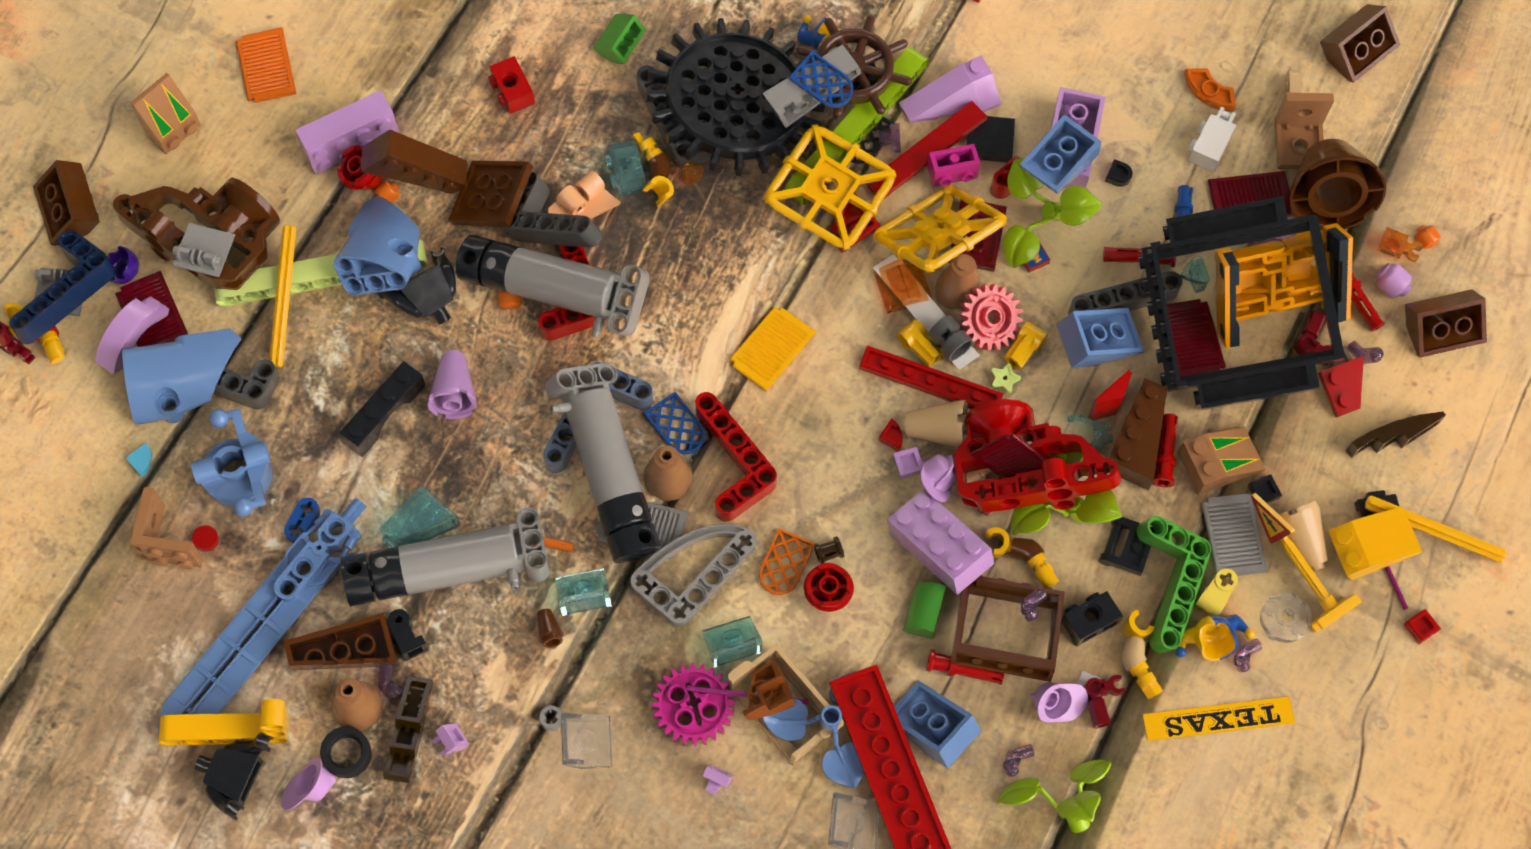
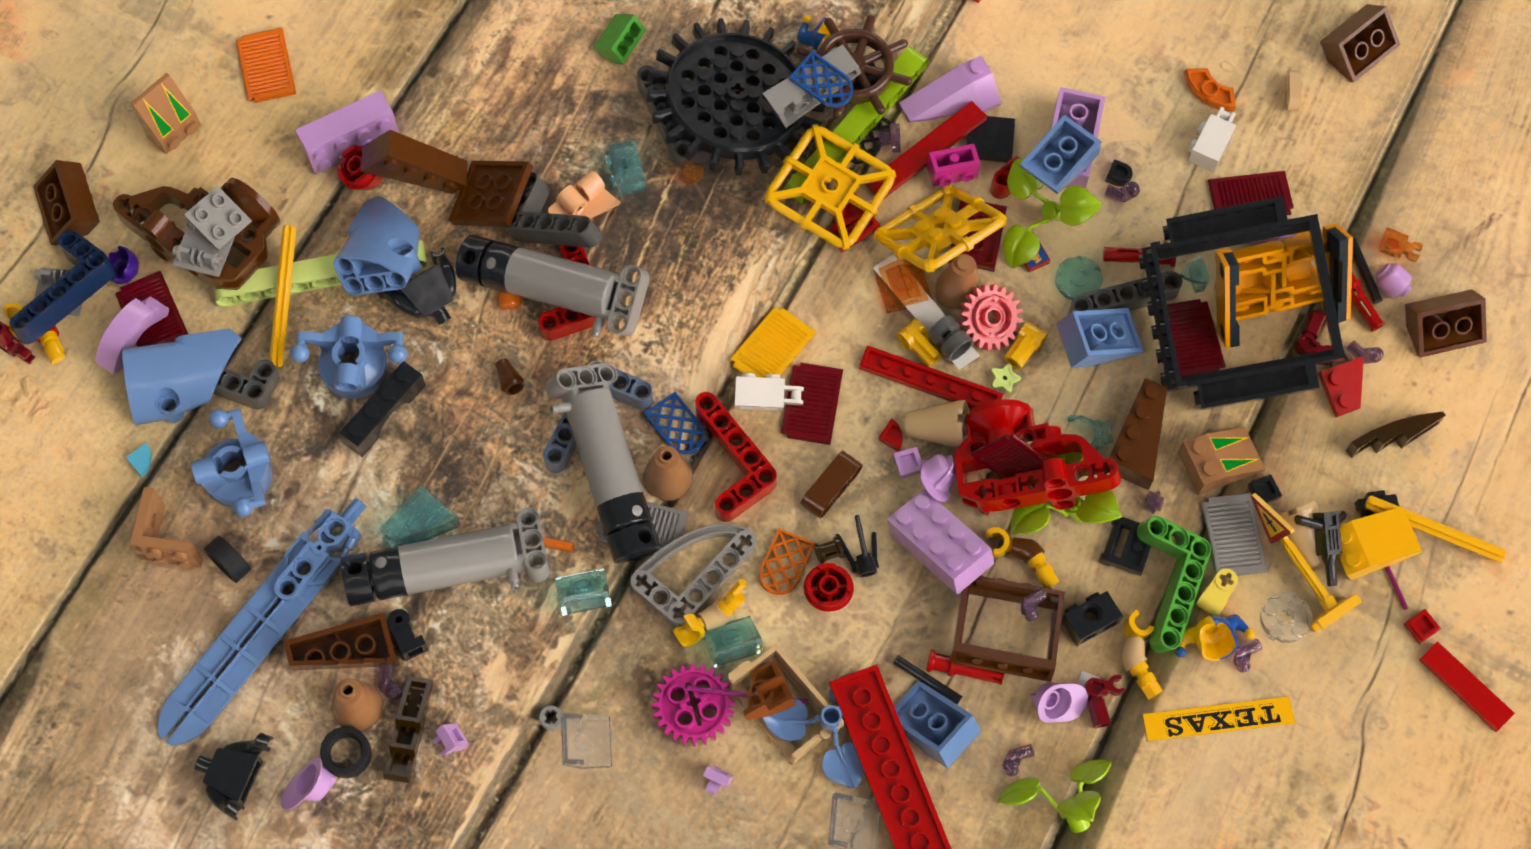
yellow beam [158,699,289,746] -> none
red tile [192,525,219,552] -> none
blue beam [284,498,320,543] -> none
orange piece [375,180,400,203] -> none
lavender cone [428,350,477,419] -> none
red brick [488,56,535,114] -> none
reddish brown cone [537,609,564,648] -> none
yellow piece [632,132,674,207] -> none
bright green brick [903,581,946,639] -> none
red slope [1087,370,1132,422] -> none
red pin [1152,413,1178,488] -> none
blue pin [1174,185,1193,217] -> none
medium nougat bracket [1274,92,1334,170] -> none
reddish brown cone [1289,139,1386,230] -> none
orange piece [1414,225,1441,249] -> none
none -> light grey hinge [184,186,252,251]
none -> black tyre [204,535,251,583]
none -> medium blue piece [290,316,408,399]
none -> reddish brown cone [495,358,524,395]
none -> yellow piece [673,579,747,647]
none -> white brick [735,373,804,411]
none -> dark red window [781,362,843,445]
none -> reddish brown beam [800,450,863,519]
none -> black plant [835,515,879,578]
none -> black bar [893,655,963,705]
none -> clear light blue tile [1055,256,1103,300]
none -> arm [1104,182,1140,202]
none -> plate [1144,490,1164,514]
none -> black piece [1294,510,1346,587]
none -> black bar [1352,238,1383,304]
none -> red tile [1419,641,1515,732]

